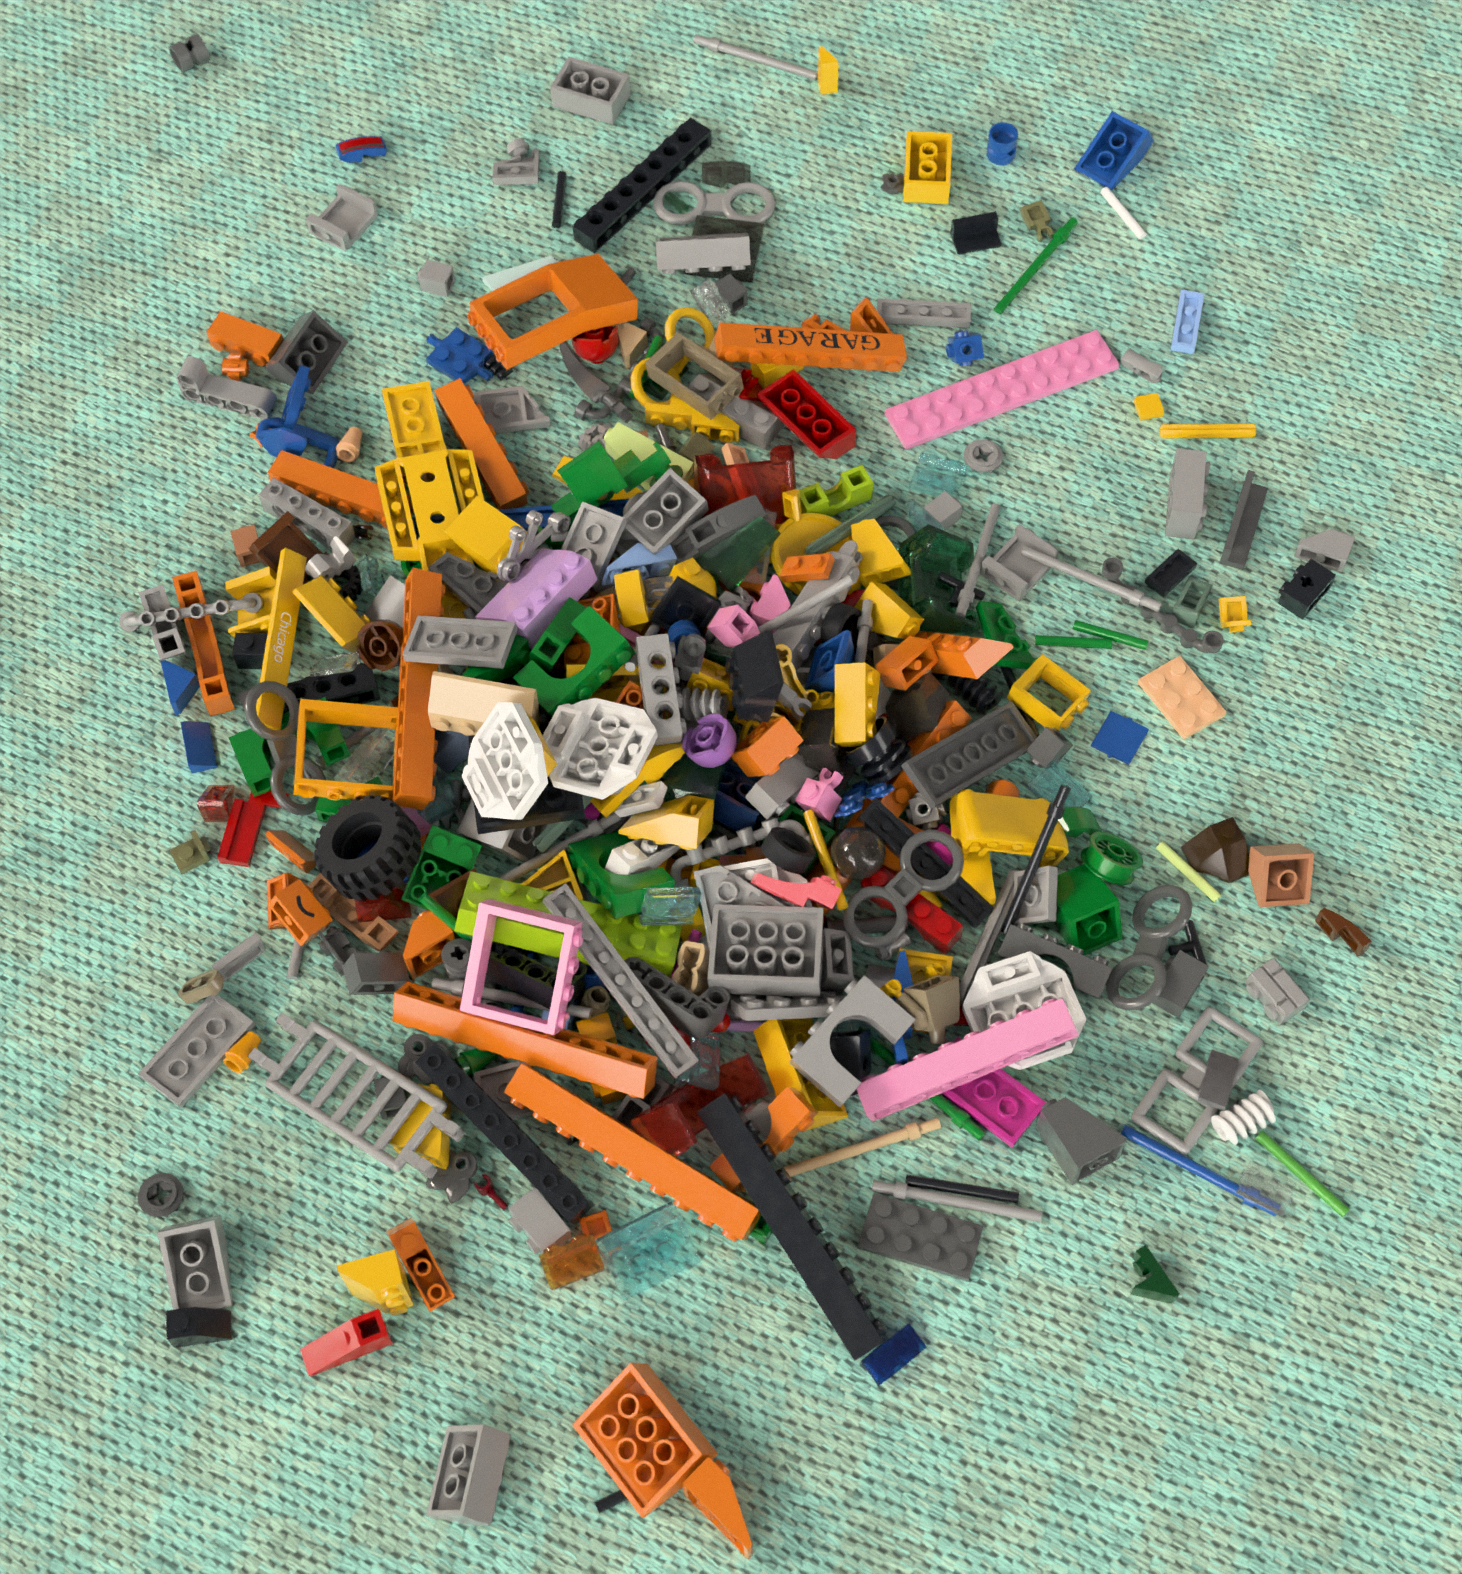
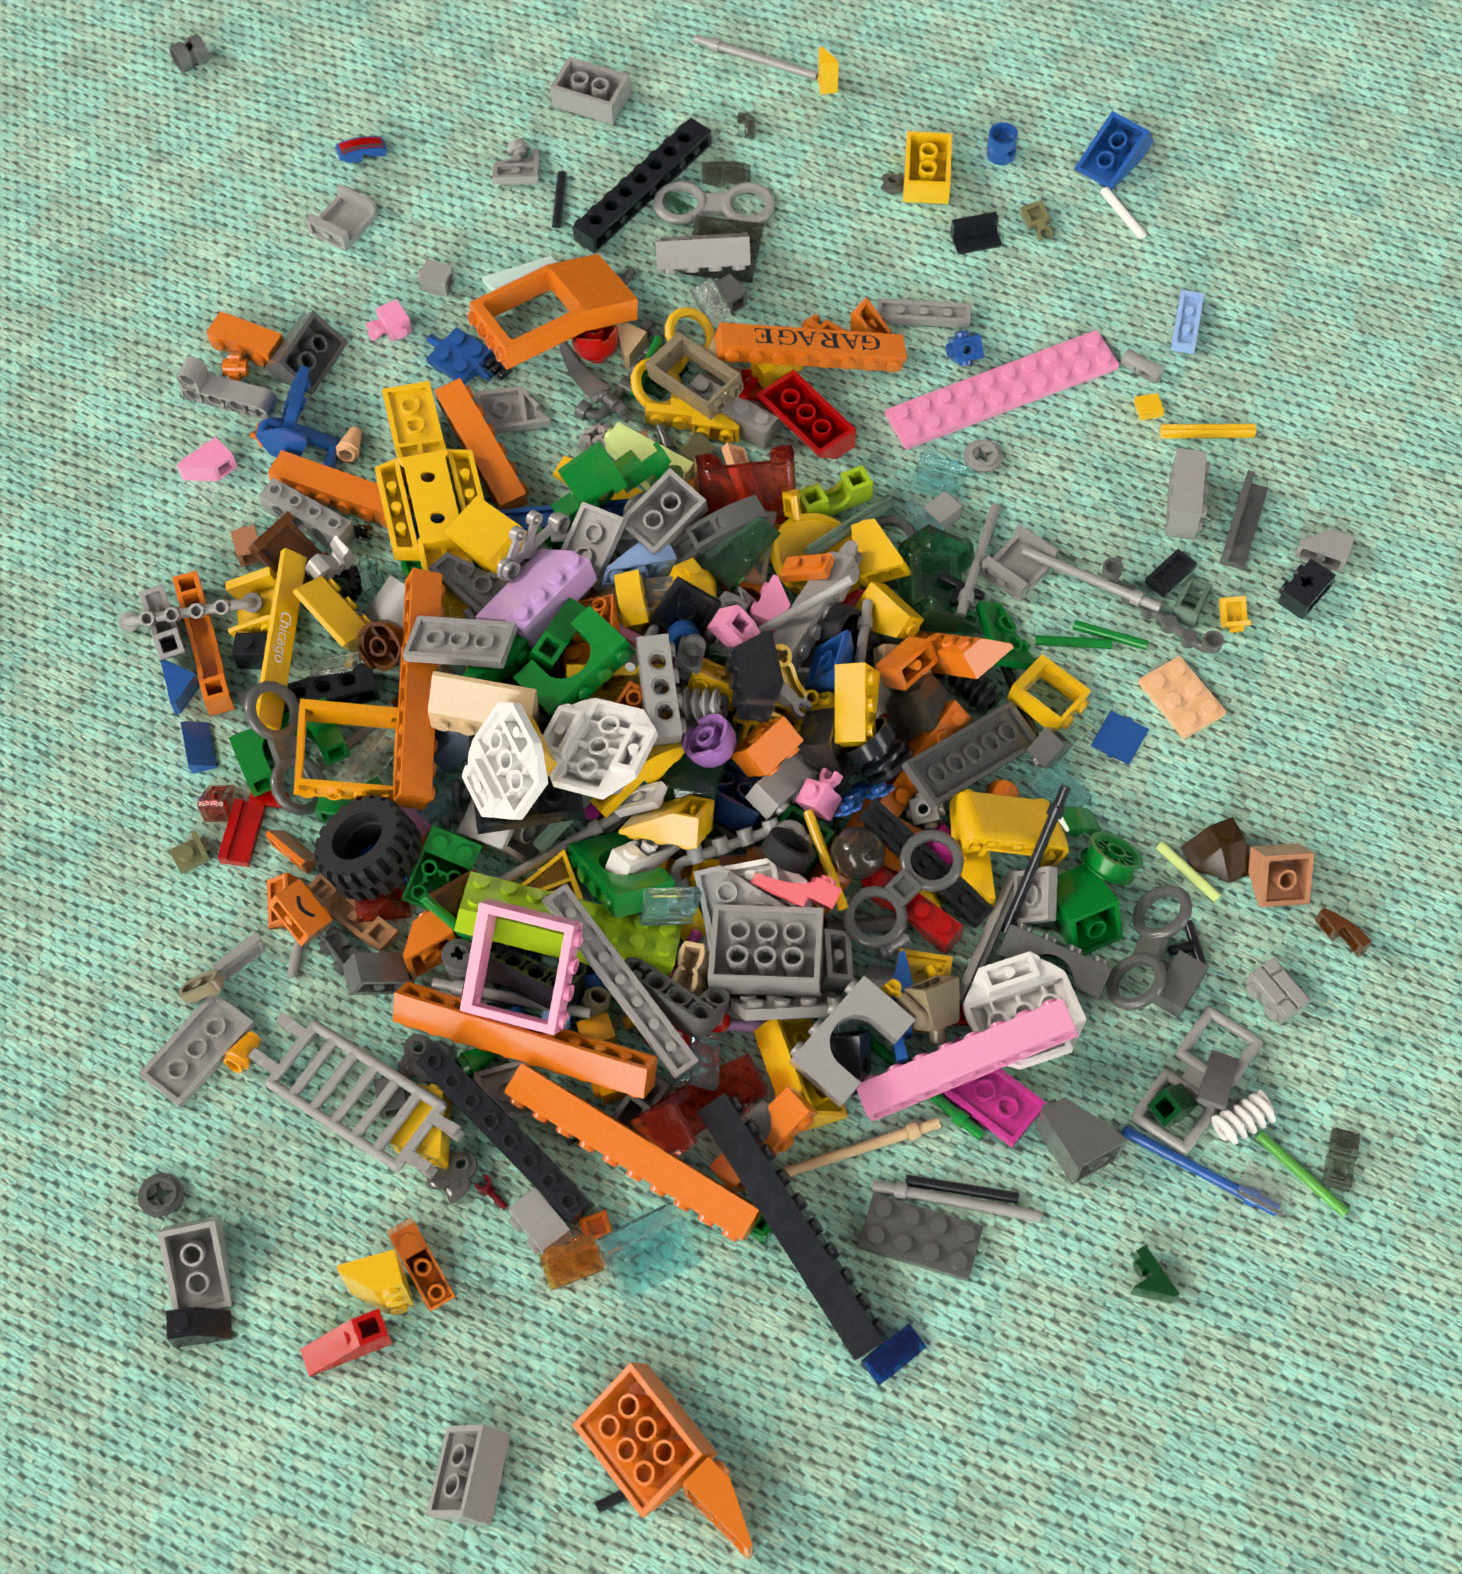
green bar [994,217,1078,315] -> none
none -> bright pink slope [177,437,237,481]
none -> bright pink brick [365,299,412,342]
none -> clear smoke arm [737,111,756,139]
none -> dark green brick [1148,1083,1199,1127]
none -> clear smoke slope [1321,1127,1360,1192]

